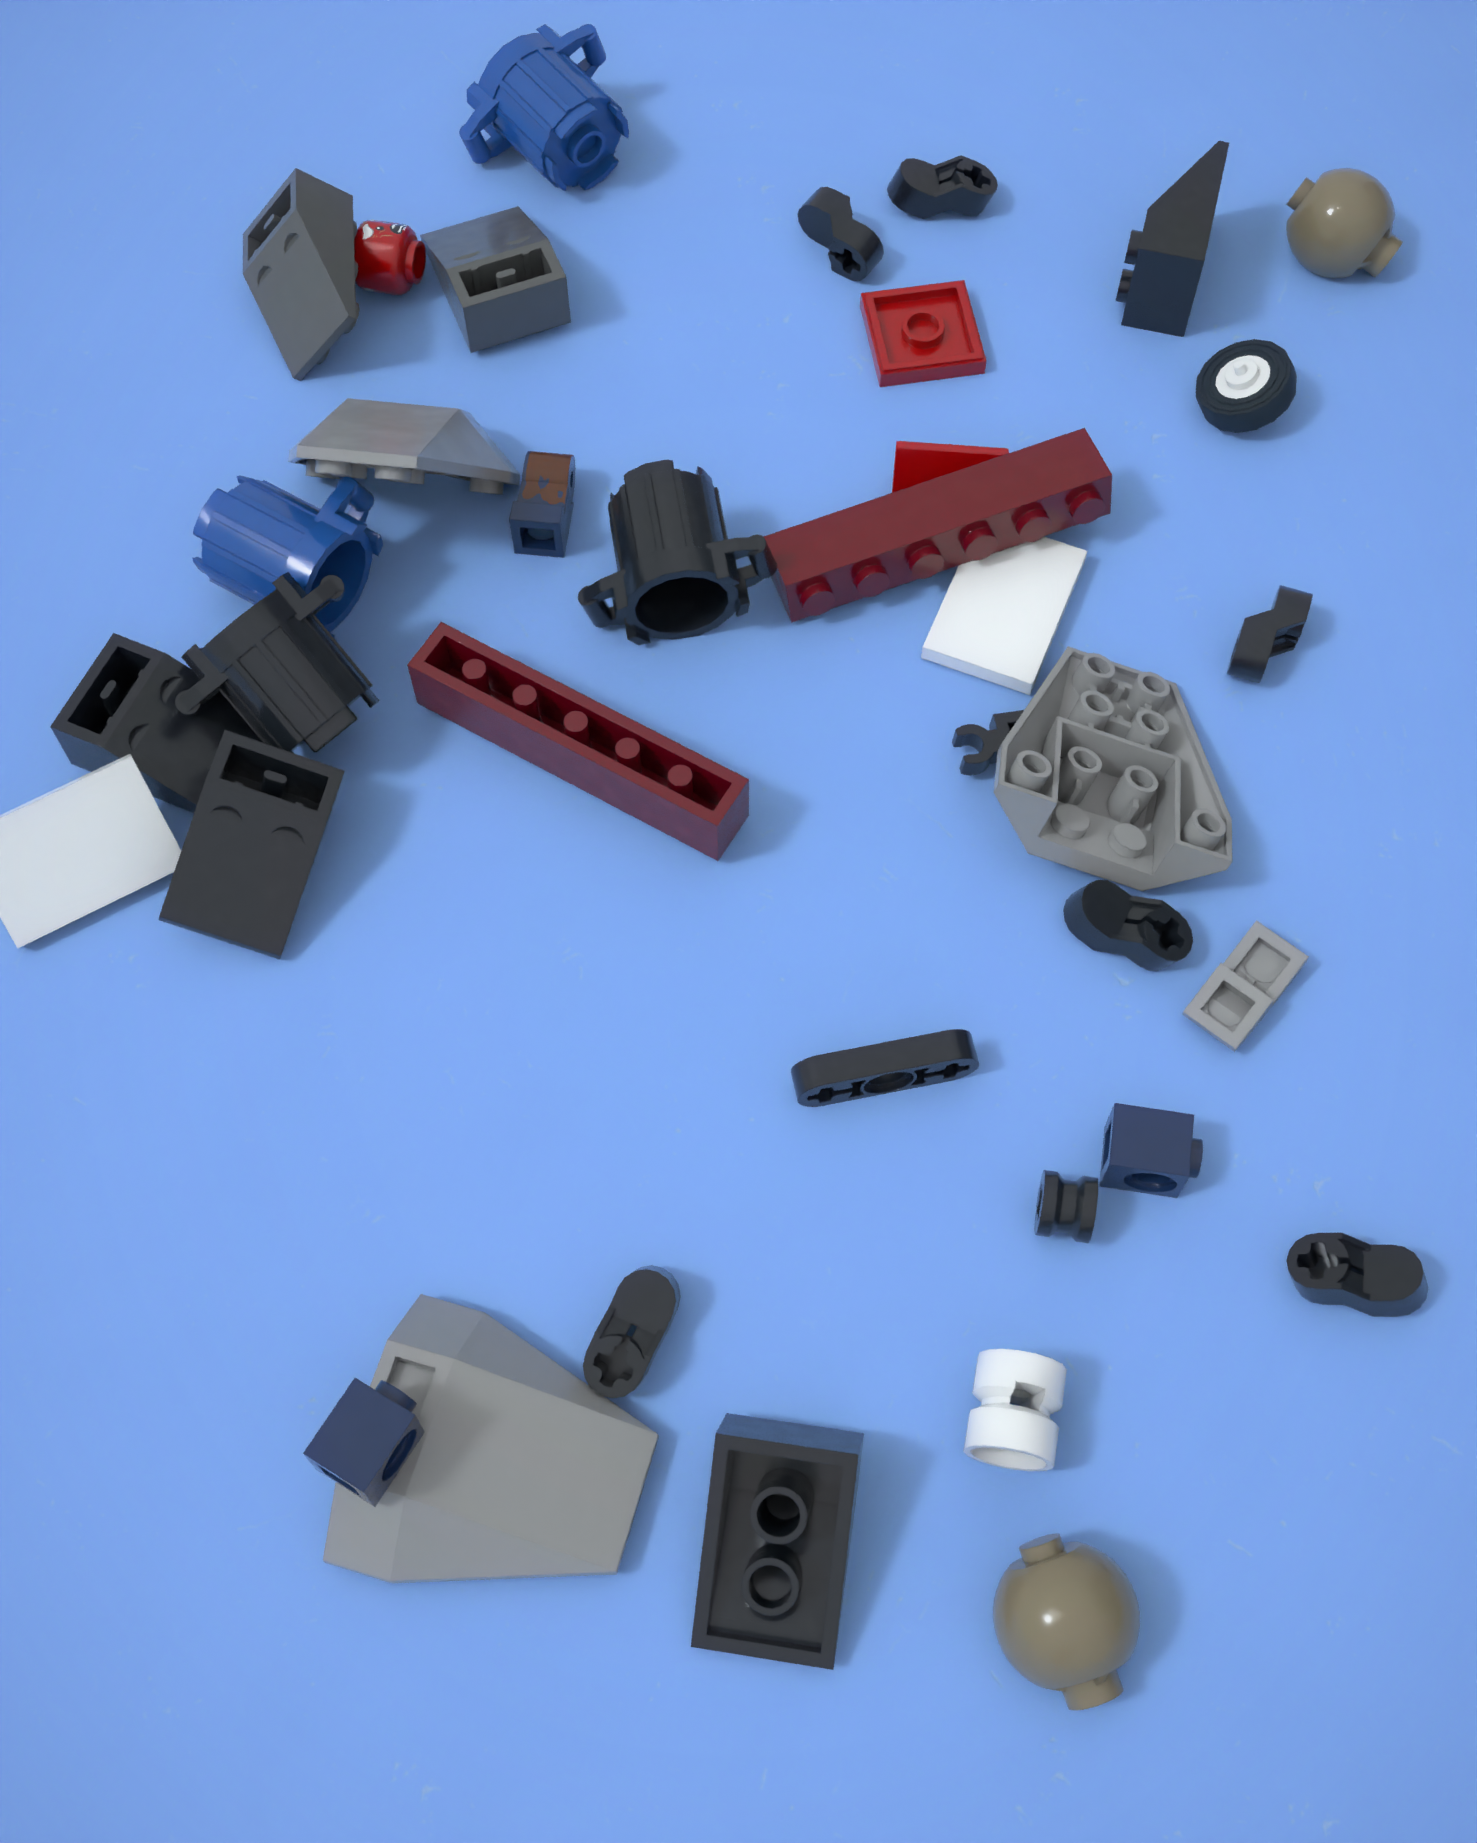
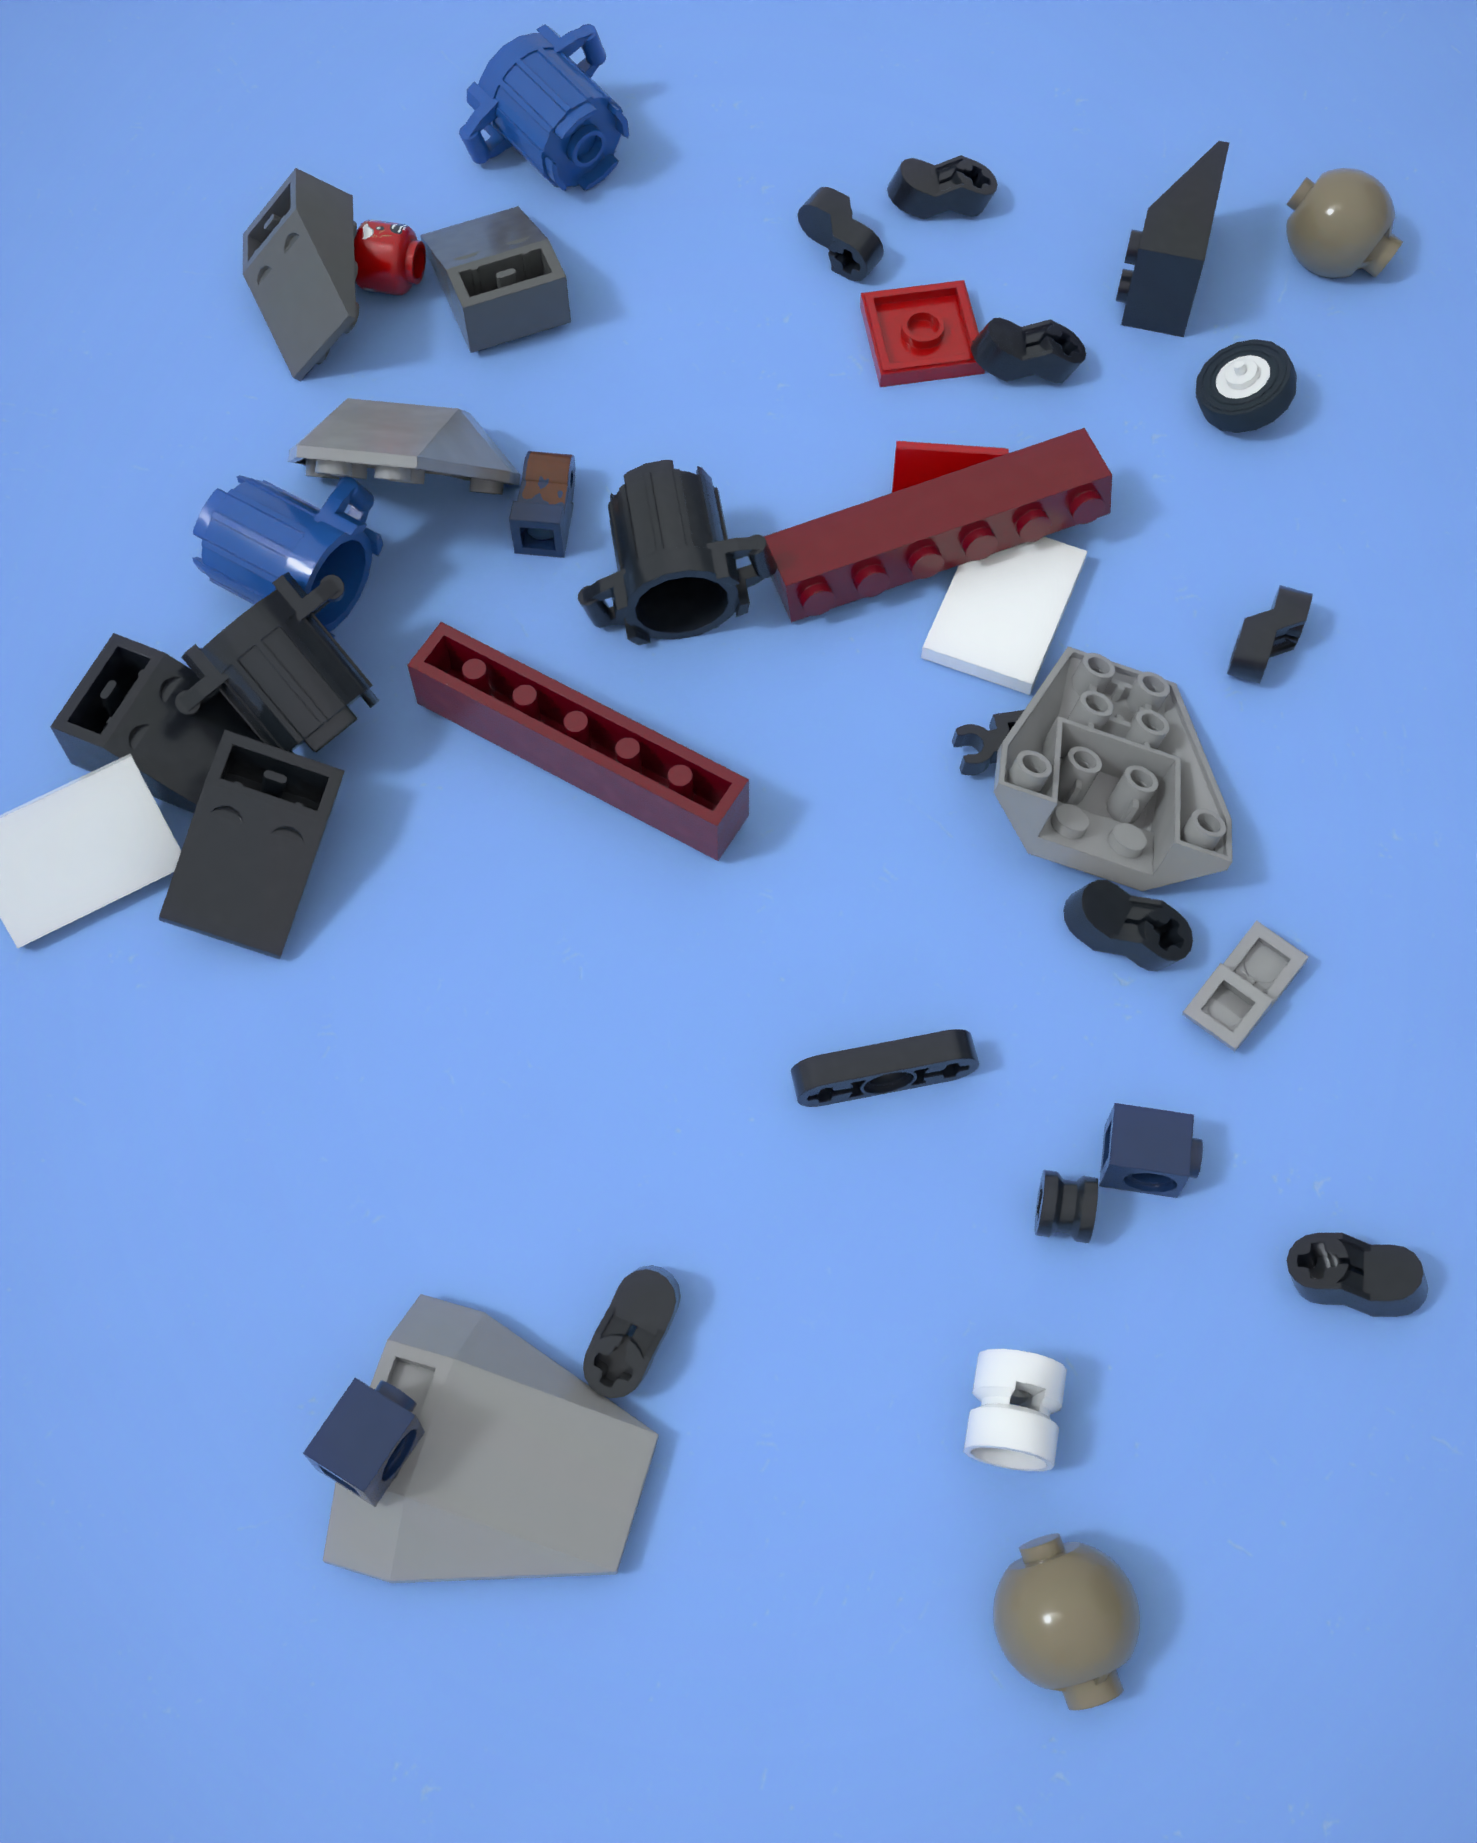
black slope [691,1413,864,1670] -> none
none -> black piece [970,318,1086,383]

